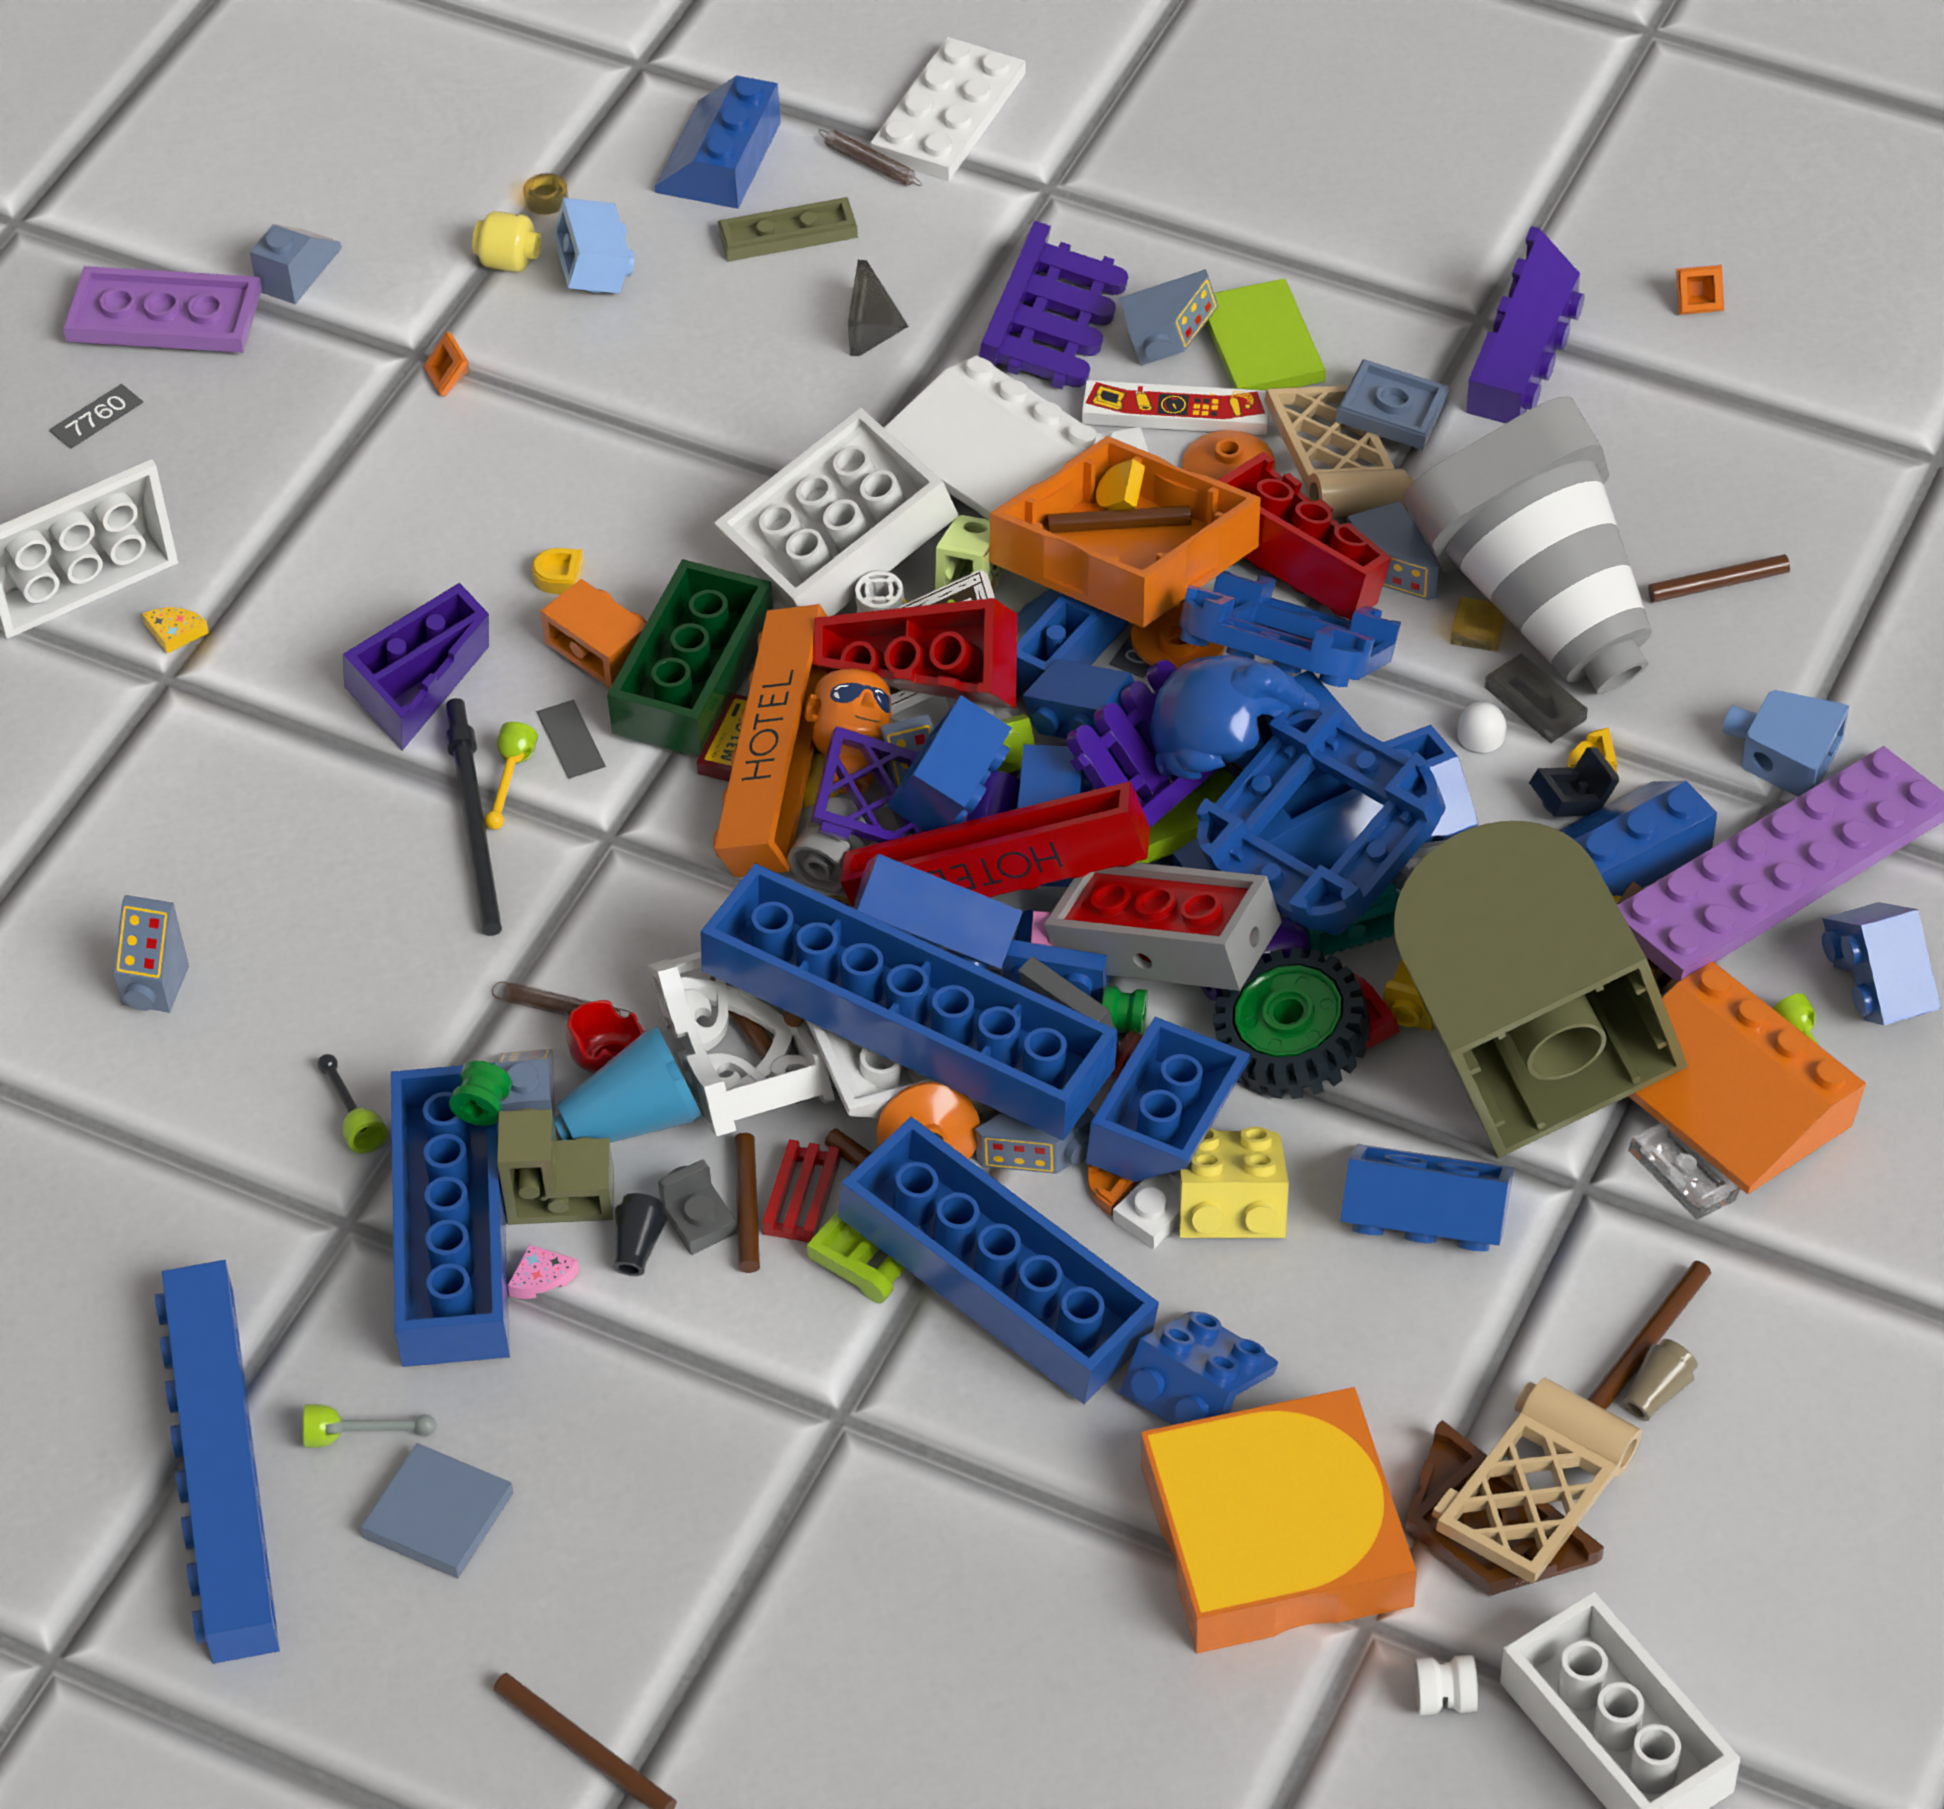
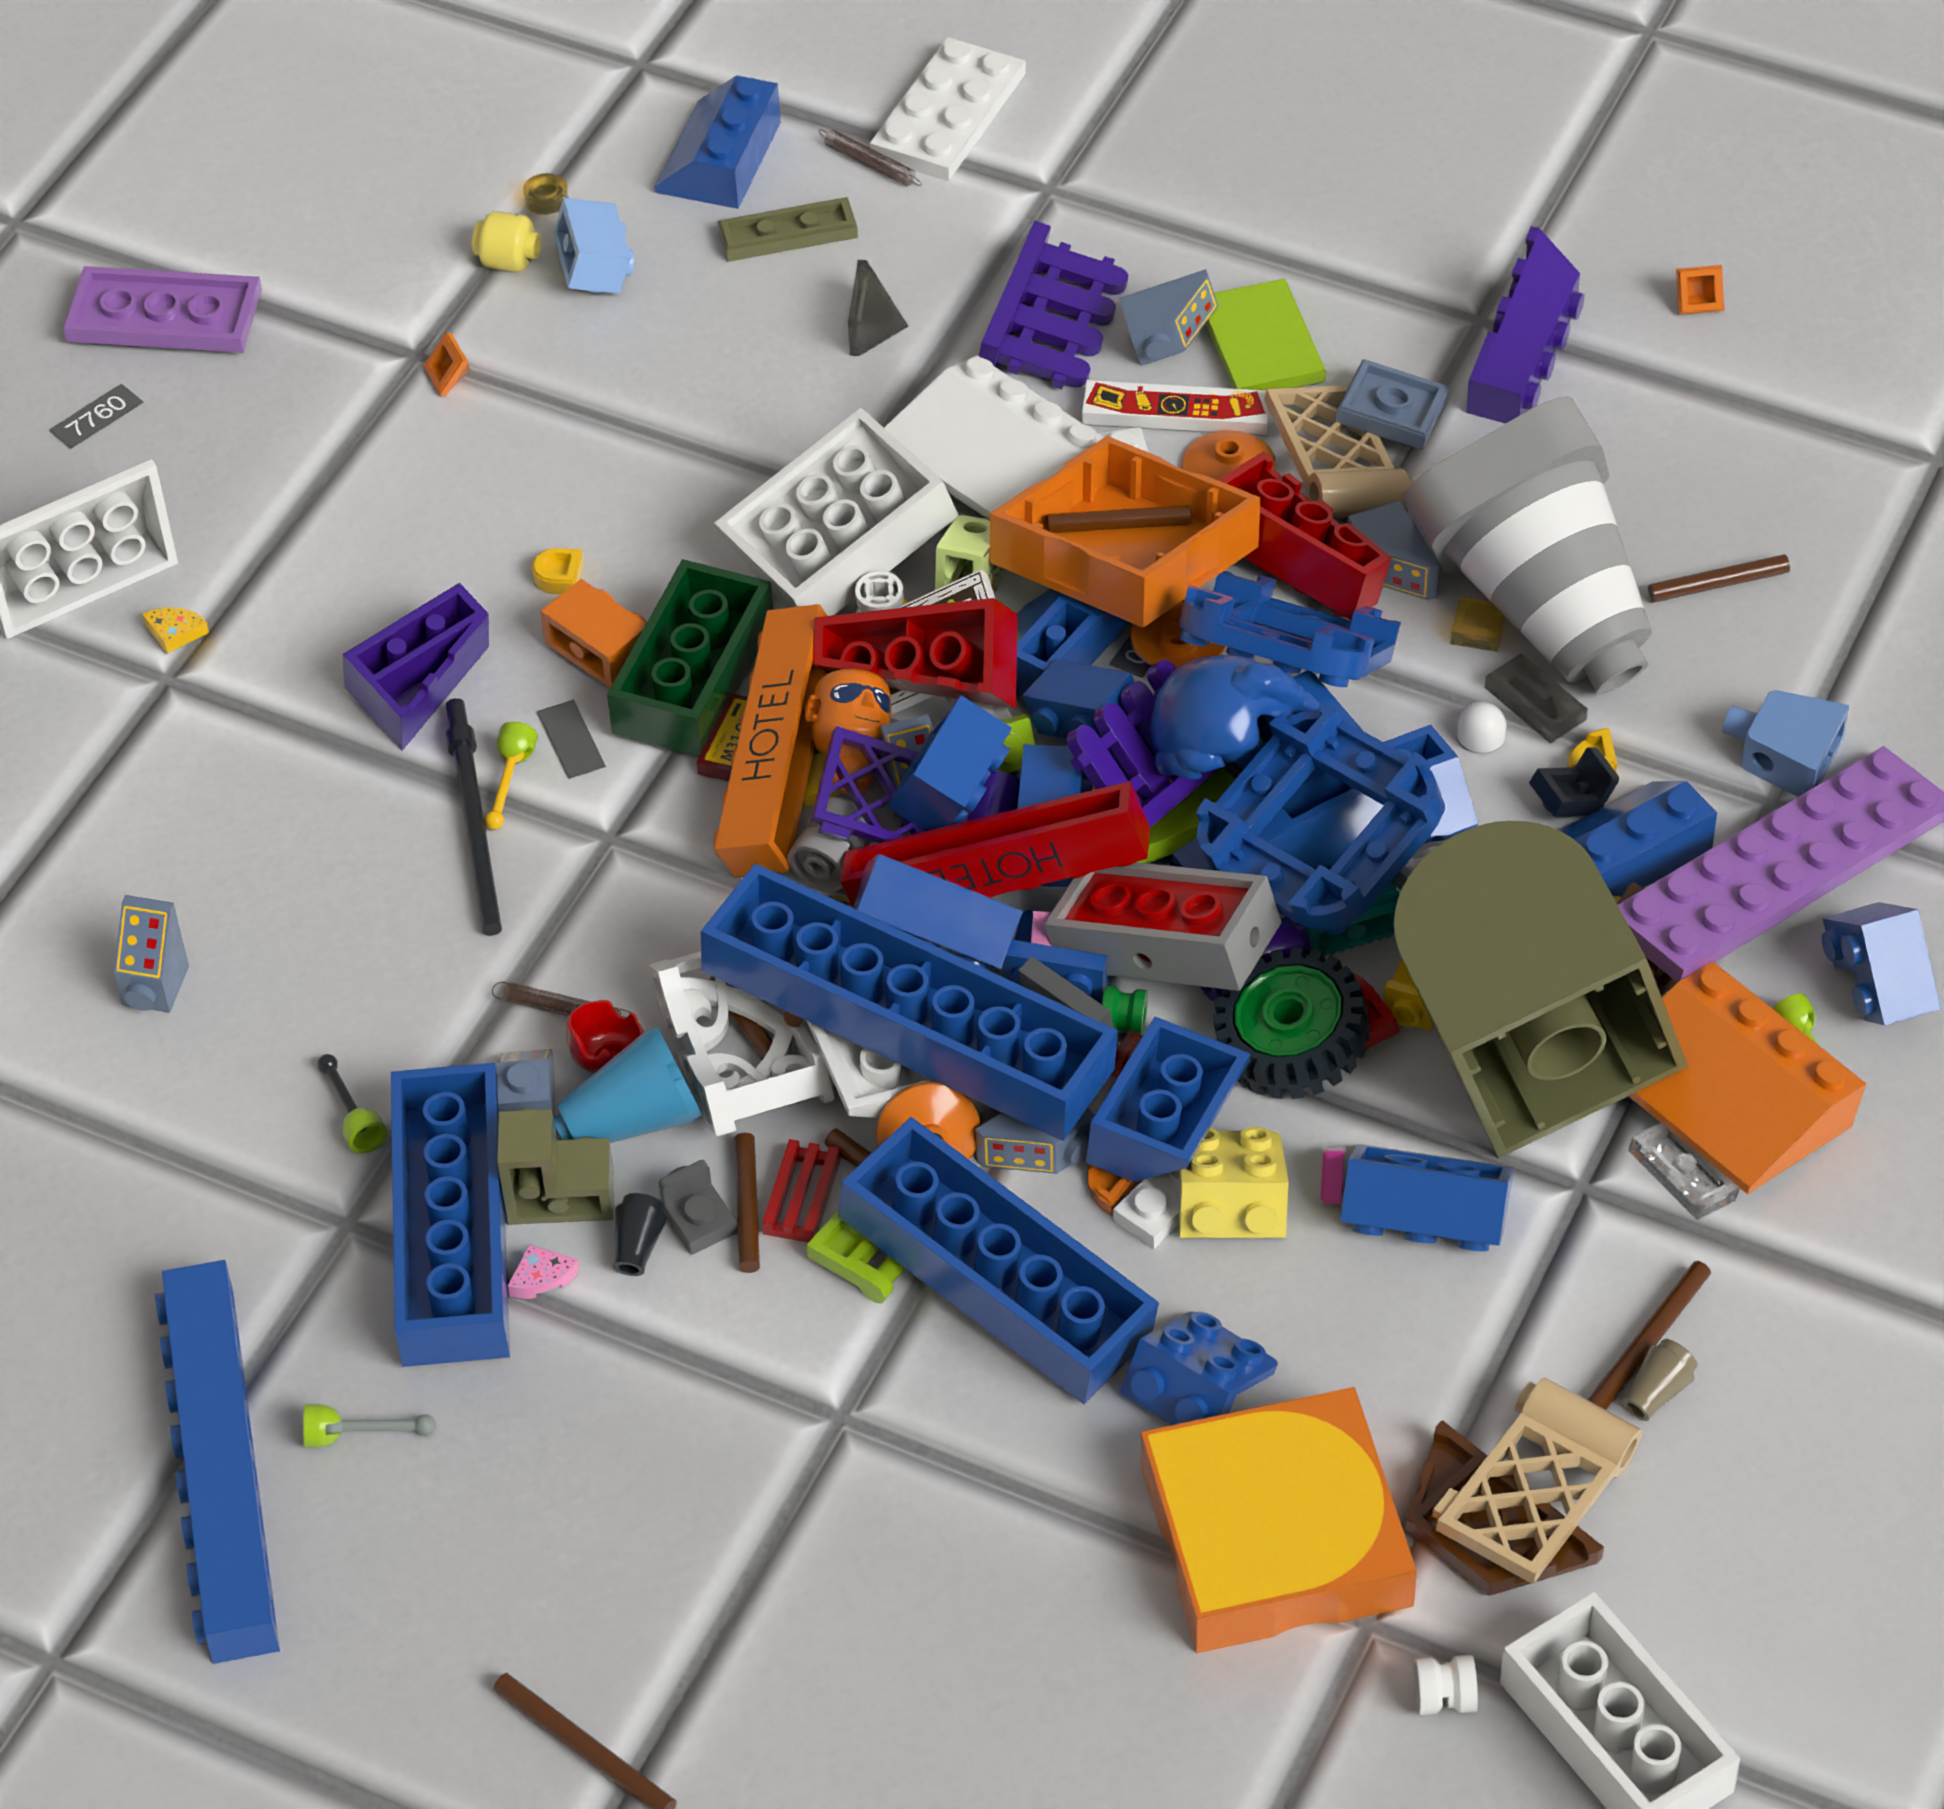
sand blue slope [250,224,342,304] -> none
sand blue tile [361,1443,513,1578] -> none
green wheel [449,1060,513,1126] -> none
yellow tile [1096,459,1145,510] -> none
none -> dark pink tile [1320,1146,1345,1204]

